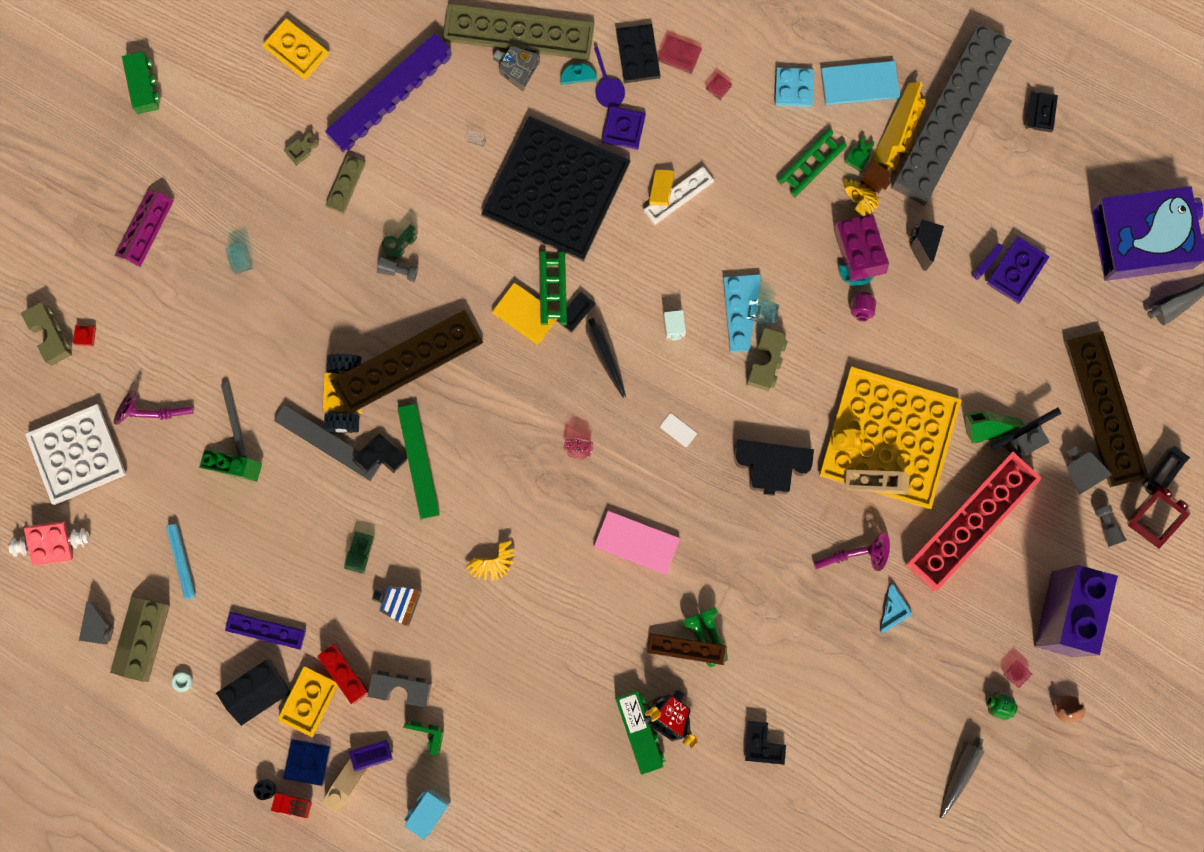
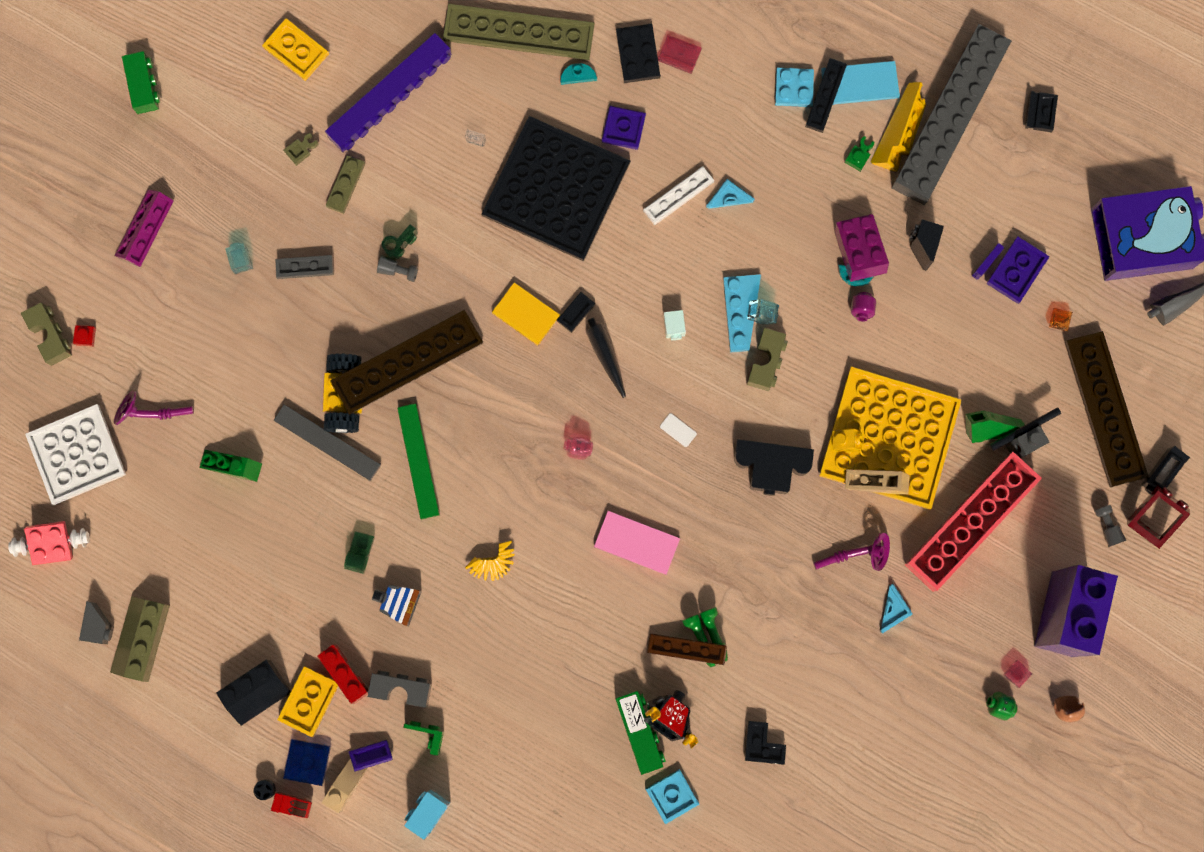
medium azure axle [166,524,195,599] -> none
light aqua tile [172,672,193,692] -> none
dark grey bar [221,383,247,457] -> none
dark purple tile [225,612,306,650] -> none
black plate [352,433,407,473] -> none
dark grey torso [493,46,540,91] -> none
green bar [539,252,567,325] -> none
dark purple piece [594,47,625,108] -> none
yellow tile [649,170,675,206] -> none
clear pink plate [706,73,732,101] -> none
green bar [777,128,847,197] -> none
yellow hair [843,179,879,216] -> none
reddish brown brick [860,161,892,194] -> none
dark grey piece [940,736,985,819] -> none
dark grey torso [1066,446,1112,495] -> none
none -> dark grey plate [275,255,334,279]
none -> medium azure tile [646,769,699,824]
none -> medium azure tile [706,179,755,209]
none -> black tile [805,58,847,133]
none -> clear orange tile [1049,308,1073,332]

